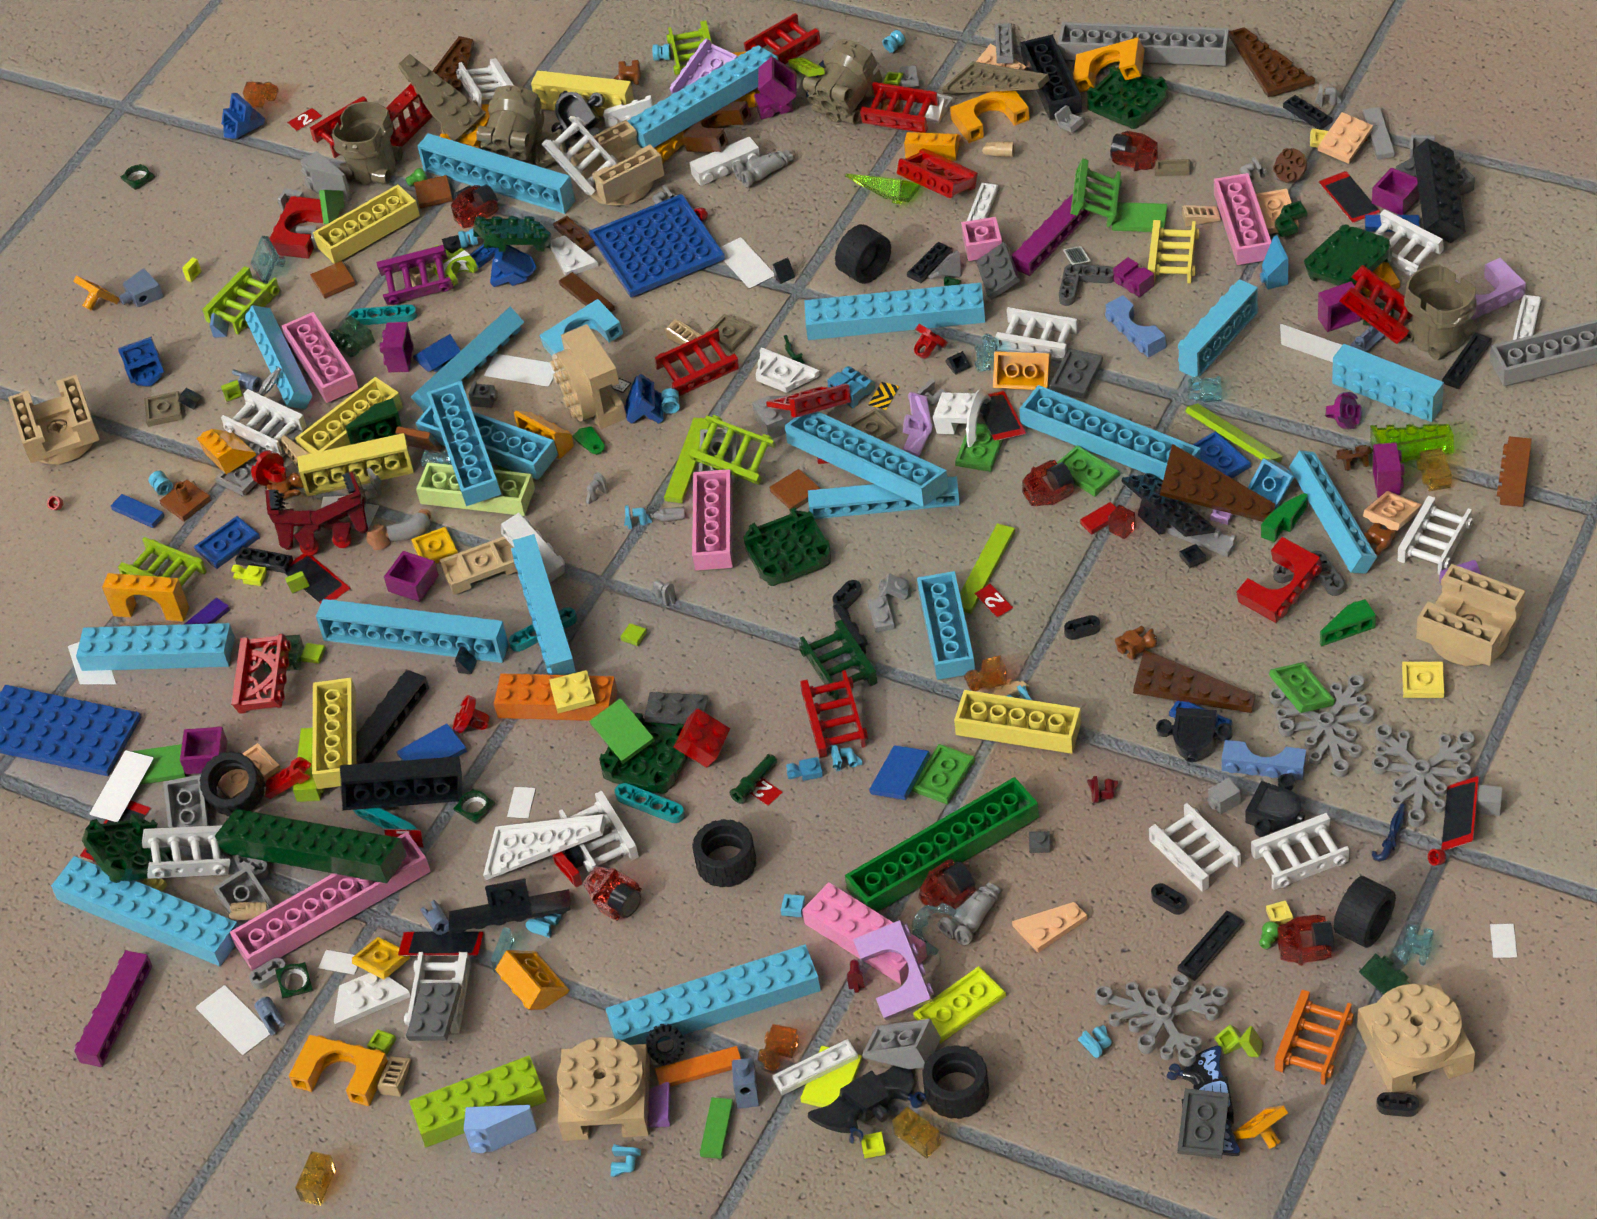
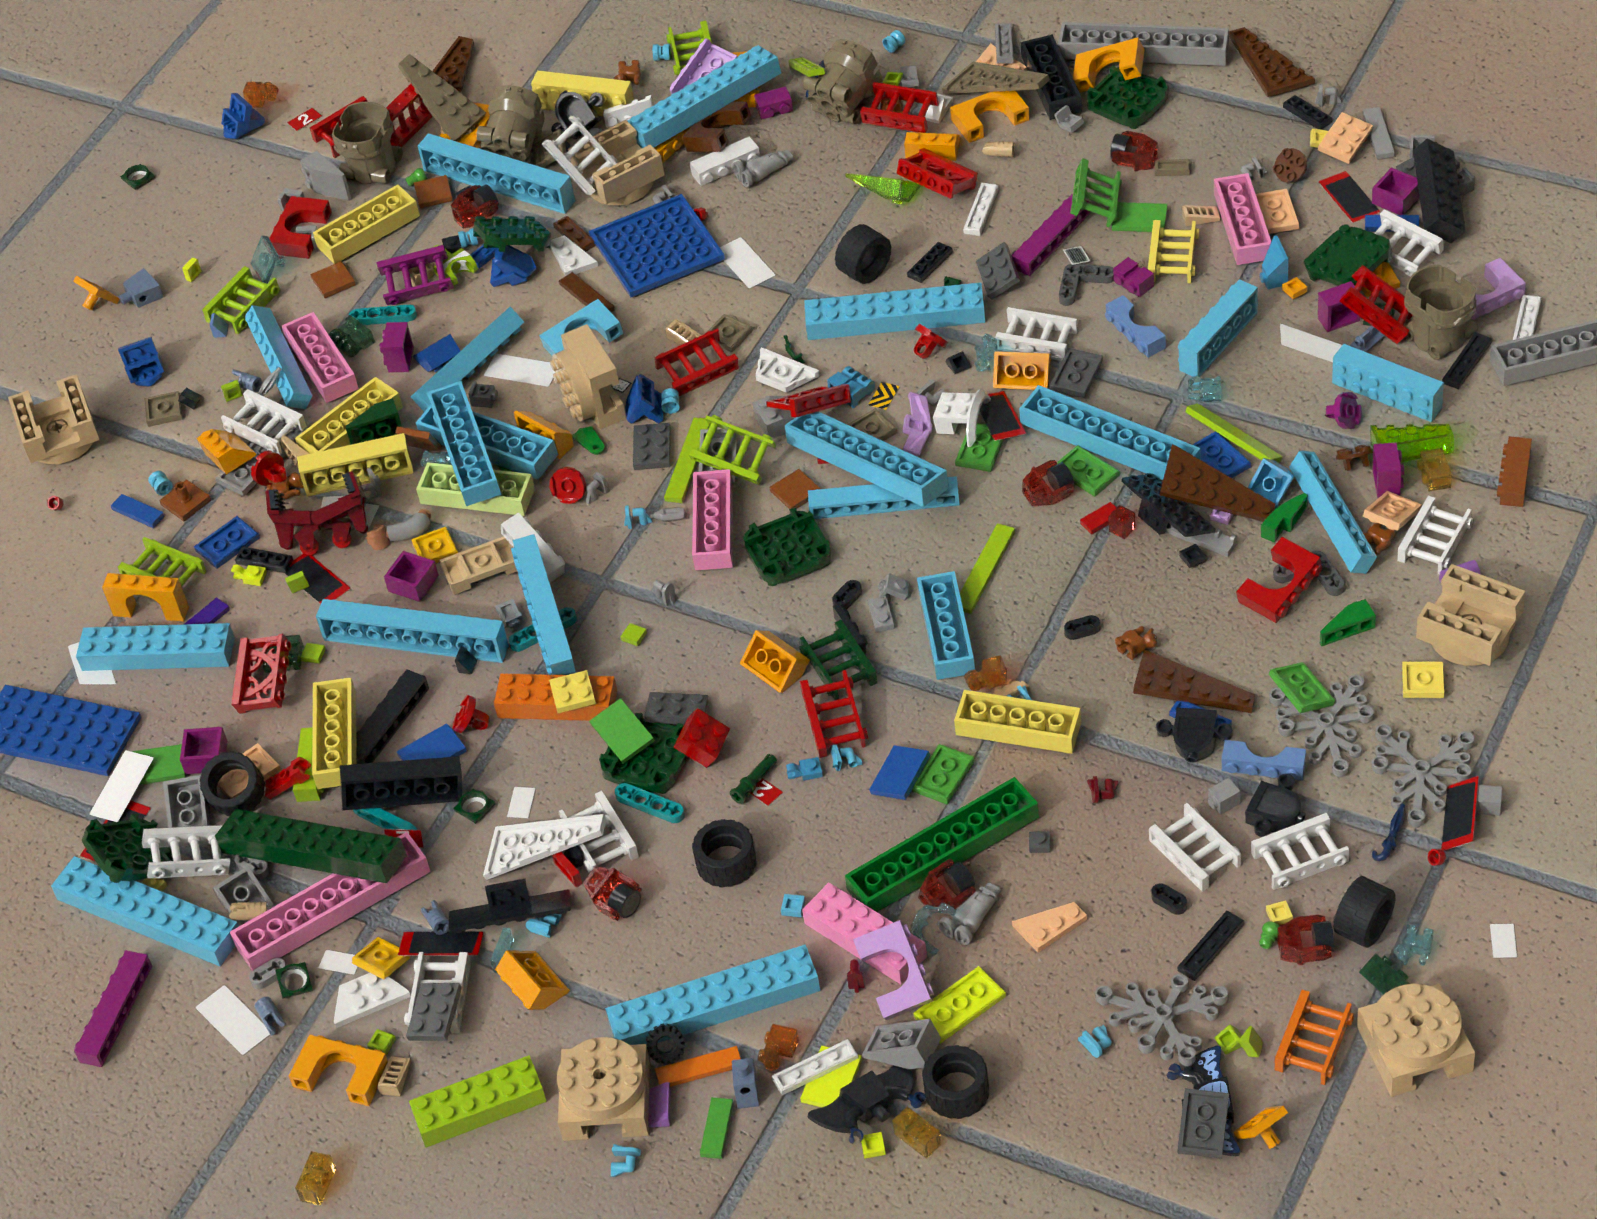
bright green tile [319,190,345,224] -> none
white fence [456,58,514,108] -> none
light blue slope [464,1105,537,1153] -> none
red fence [744,13,821,65] -> none
magenta piece [758,56,797,107] -> none
black slope [772,257,795,284] -> none
light grey slope [928,250,961,279] -> none
bright pink brick [961,217,1002,261] -> none
red sticker [974,584,1013,617] -> none
dark green tile [1275,201,1307,237] -> none
black beam [1376,1092,1419,1117] -> none
none -> light grey bracket [495,598,523,628]
none -> red tile [549,467,586,504]
none -> dark grey plate [633,422,671,470]
none -> light orange slope [740,630,810,693]
none -> light orange plate [1282,277,1307,299]

